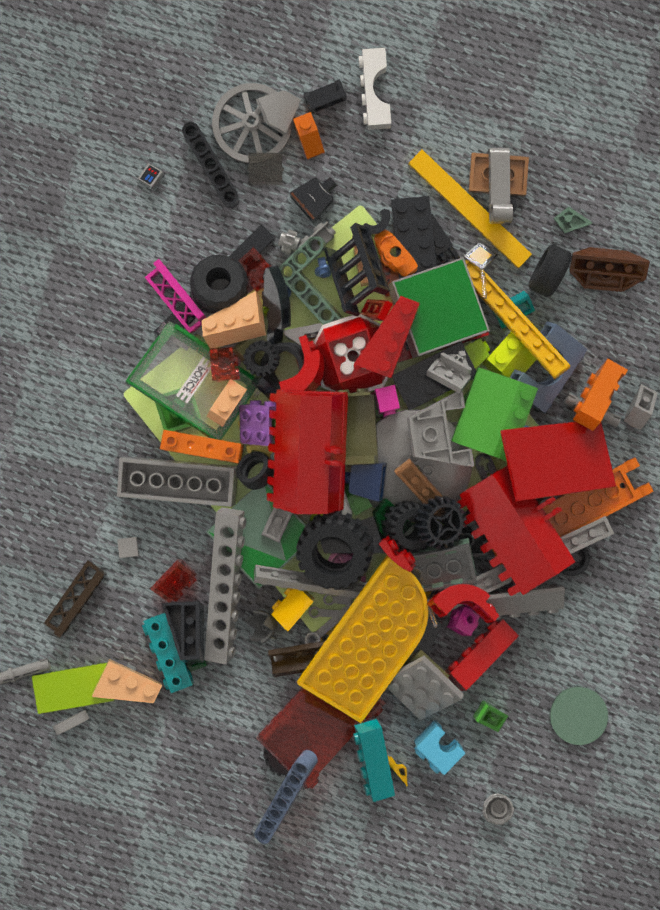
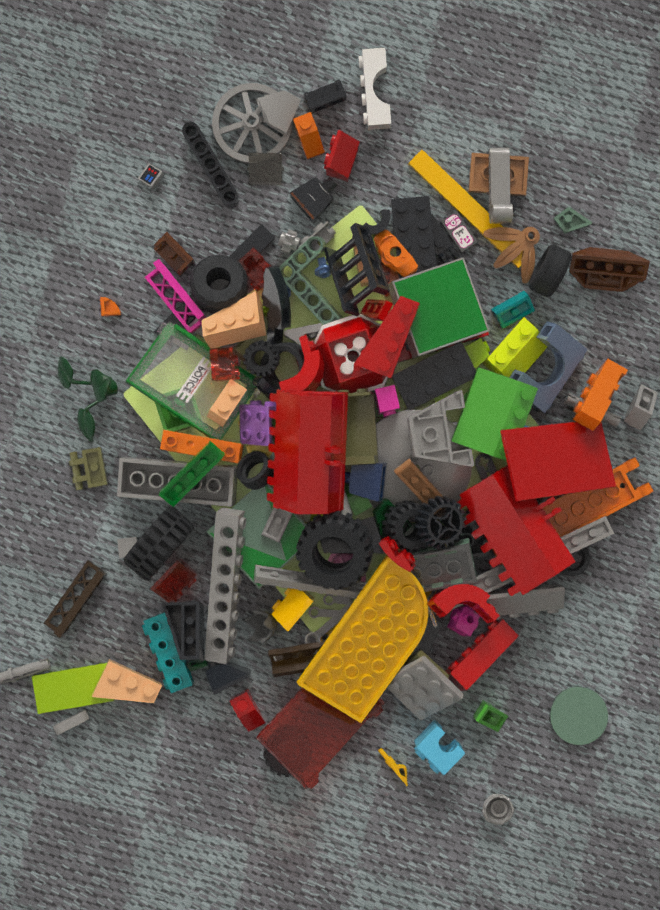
sand blue beam [254,750,318,844] -> none
teal brick [353,719,395,802] -> none
light grey slope [426,351,472,394] -> none
piece [464,242,498,299] -> none
yellow tile [465,257,570,379] -> none
none -> dark green plant [58,356,118,442]
none -> olive plate [69,447,108,491]
none -> orange tile [100,297,121,317]
none -> black tyre [123,506,194,581]
none -> reddish brown hinge [153,232,195,276]
none -> green plate [158,441,225,507]
none -> black slope [205,662,251,695]
none -> red slope [230,689,266,732]
none -> red slope [324,130,360,182]
none -> tile [440,210,478,253]
none -> medium nougat plant [483,227,540,283]

